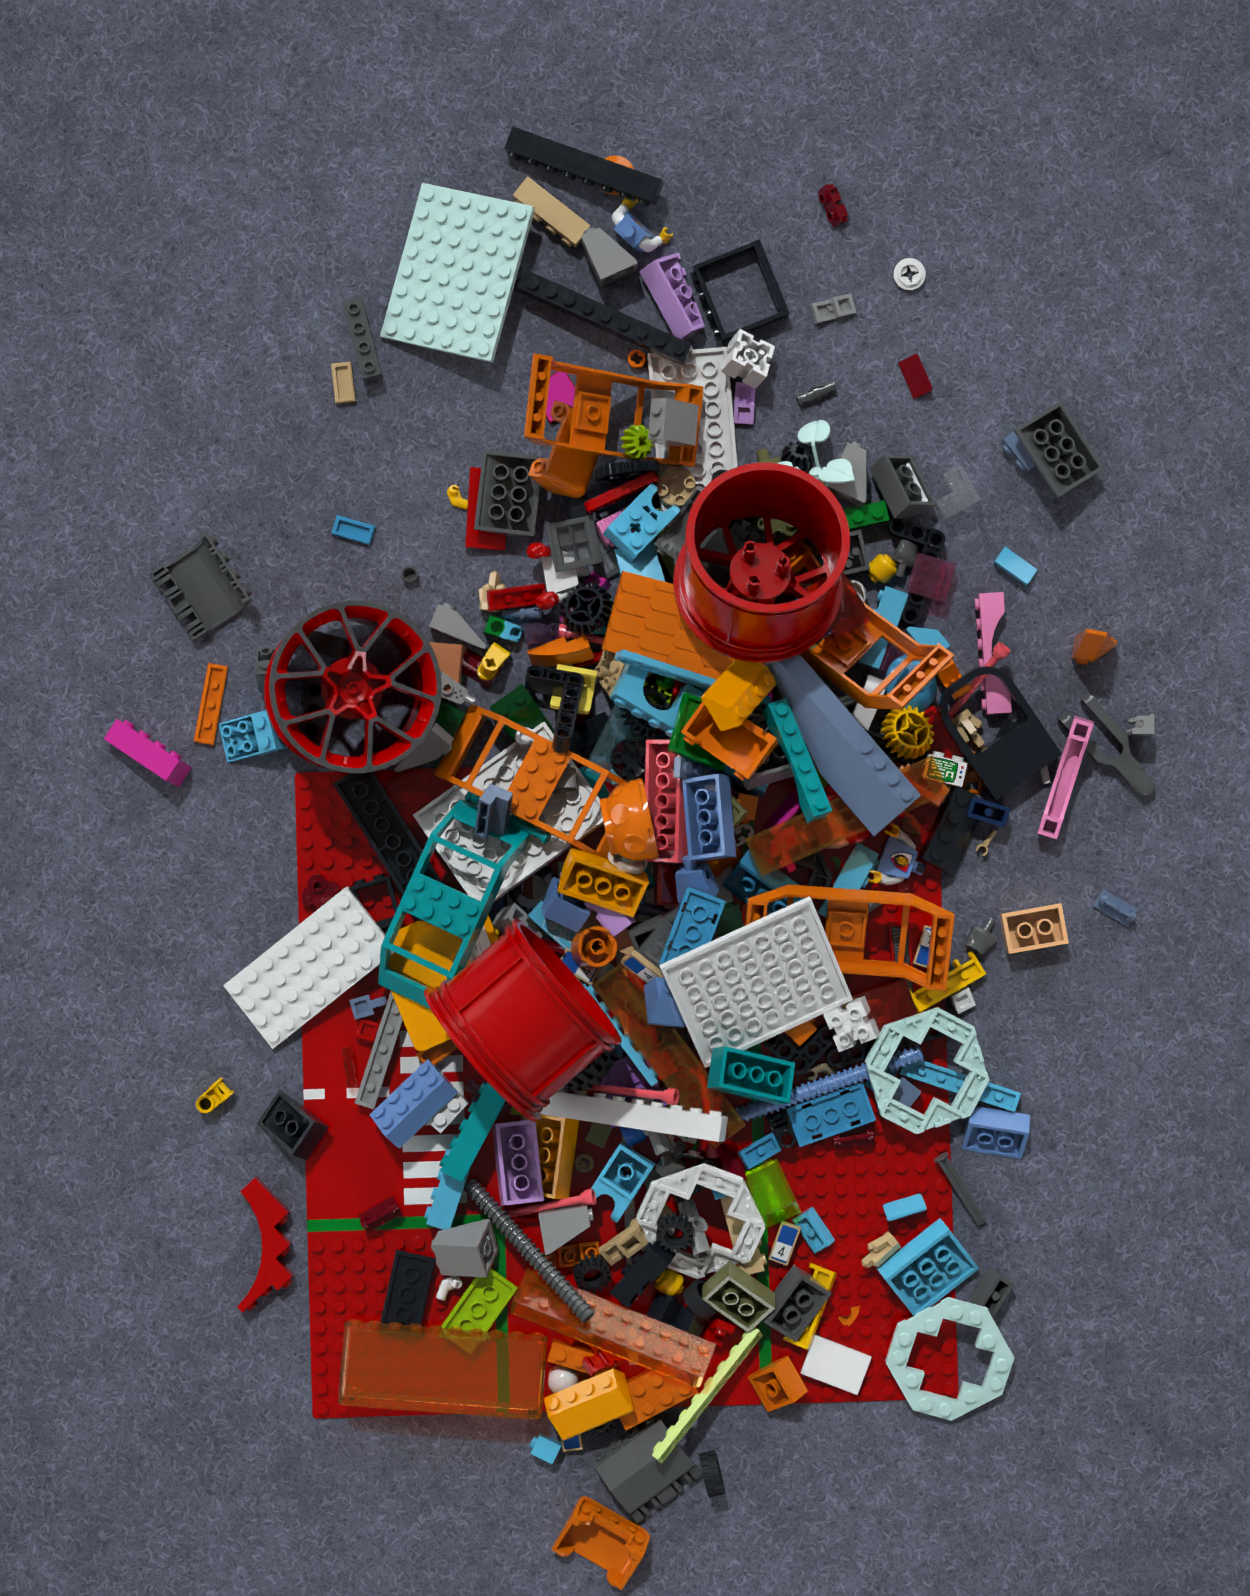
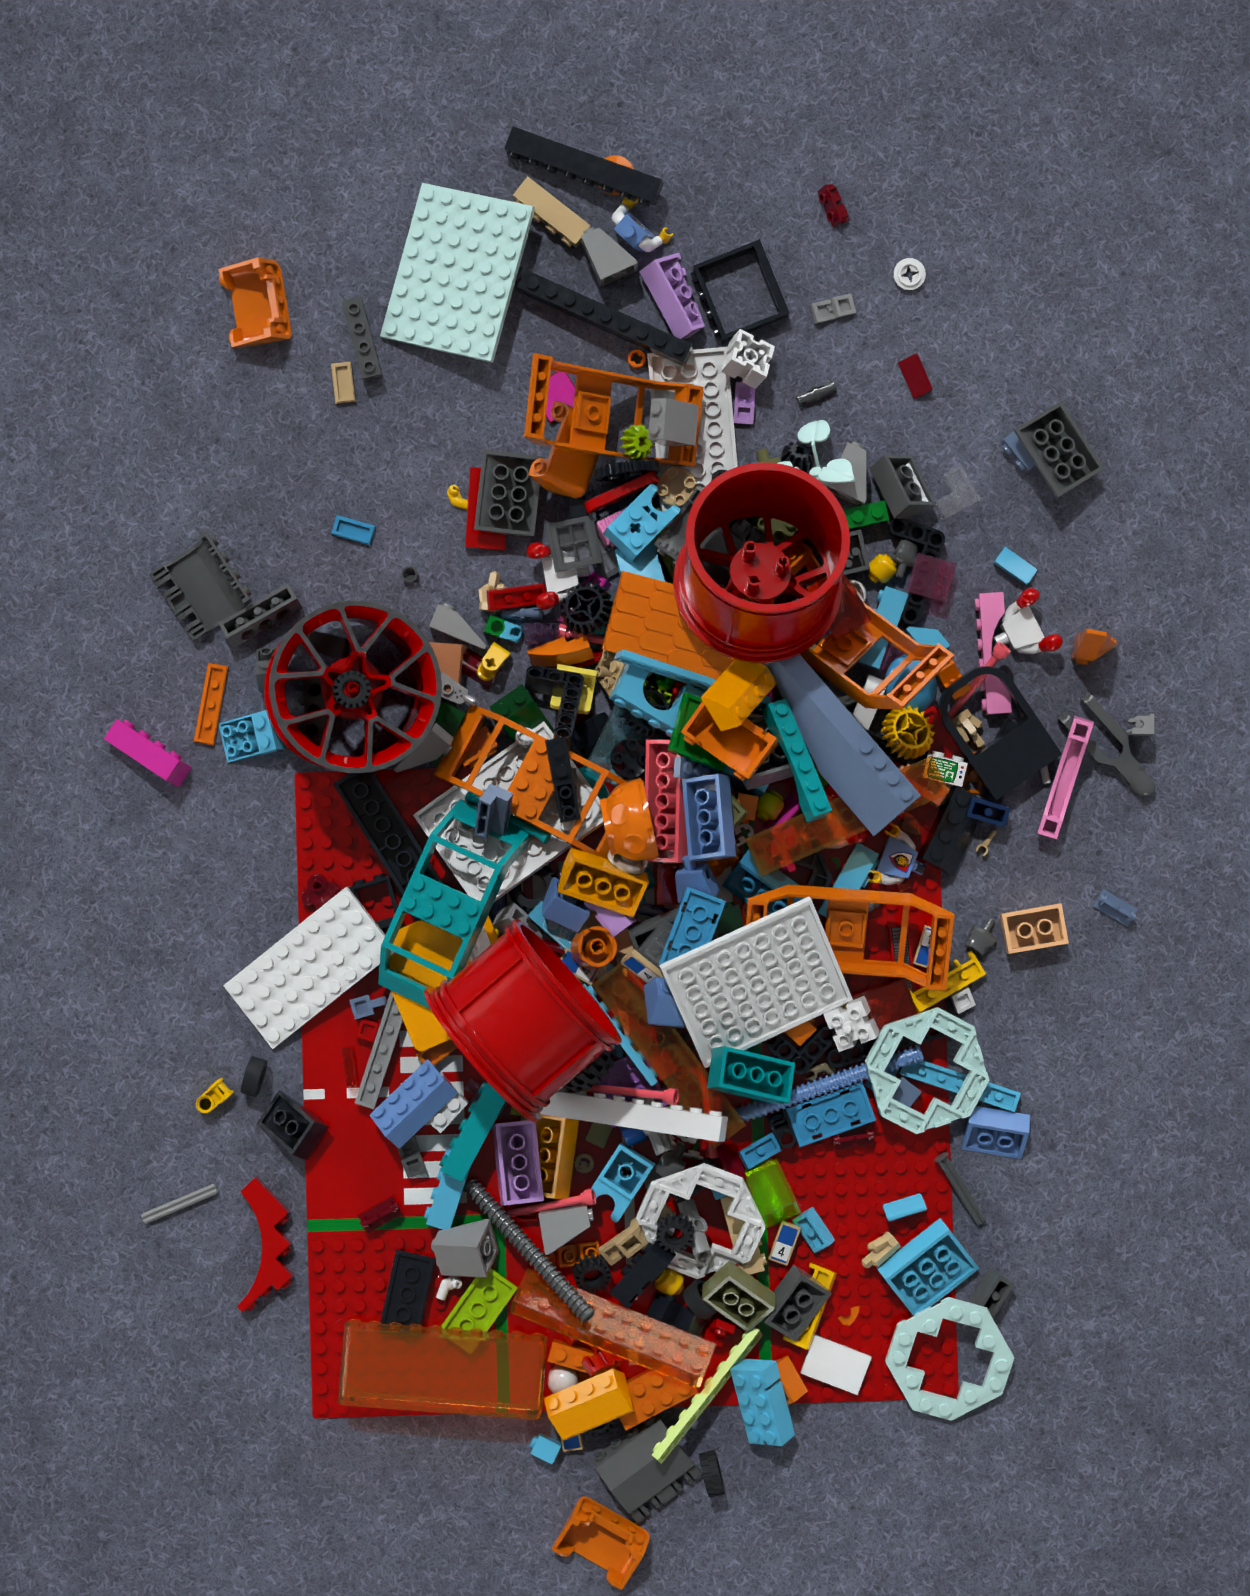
none -> light grey axle [141,1184,218,1224]
none -> orange windscreen [218,257,292,348]
none -> dark grey brick [218,583,303,648]
none -> black tyre [241,1056,268,1097]
none -> black tyre [332,671,371,709]
none -> dark grey slope [397,1135,427,1178]
none -> orange bracket [462,725,499,769]
none -> black slope [545,737,580,823]
none -> medium azure piece [730,1359,795,1446]
none -> head [756,790,784,821]
none -> white torso [993,588,1063,654]

